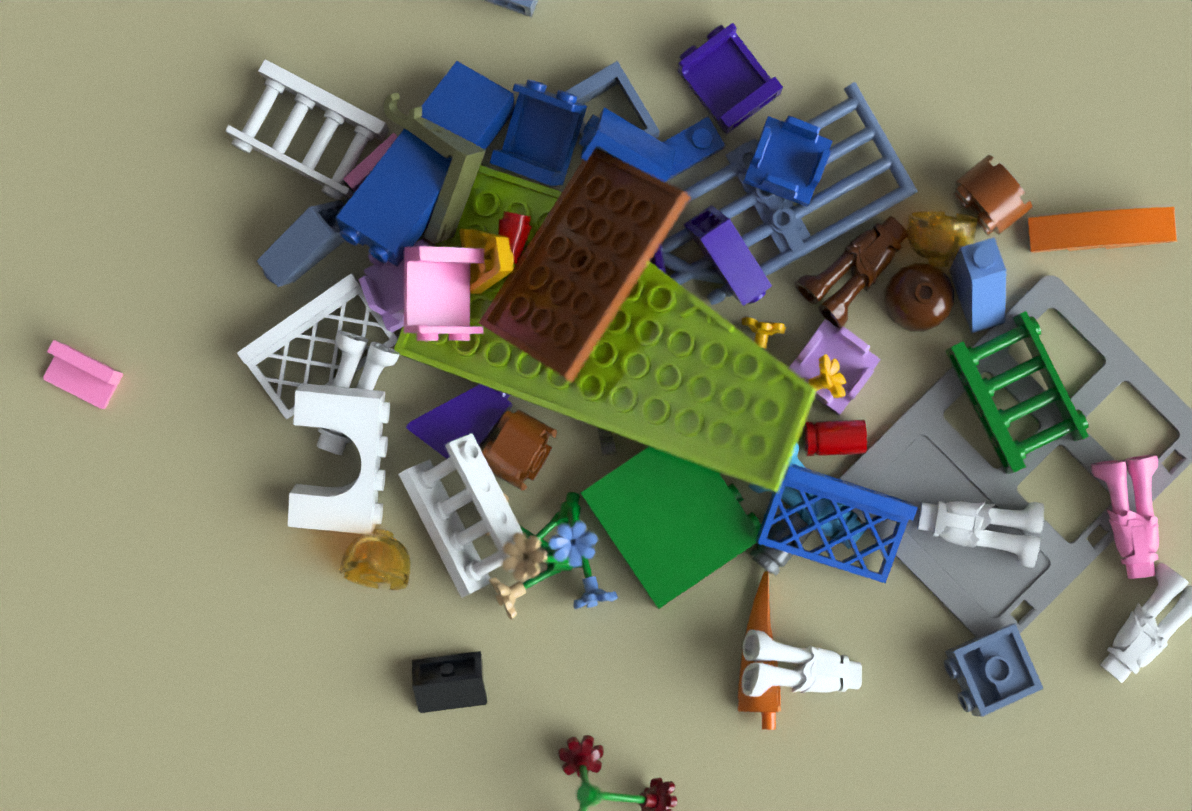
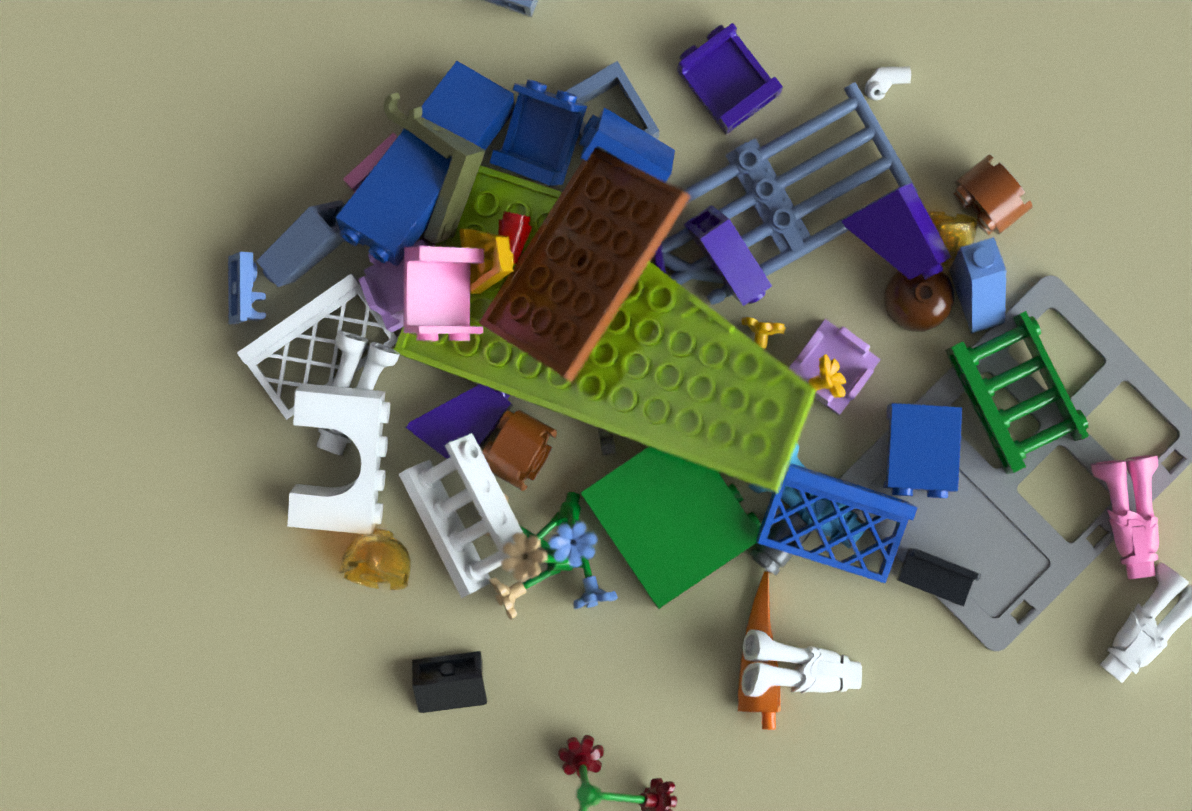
bright pink panel [43,340,123,409] -> none
white fence [225,59,389,201] -> none
blue plate [663,116,725,181] -> none
blue panel [743,116,833,207] -> none
reddish brown piece [794,216,909,329] -> none
red piece [803,419,867,456] -> none
white piece [918,500,1044,568] -> none
sand blue plate [944,623,1044,717] -> none
orange slope [1028,207,1177,253] -> none
none -> medium blue plate [228,252,266,325]
none -> dark purple slope [842,183,951,279]
none -> white arm [865,66,911,100]
none -> blue panel [883,403,962,498]
none -> black panel [897,548,981,606]

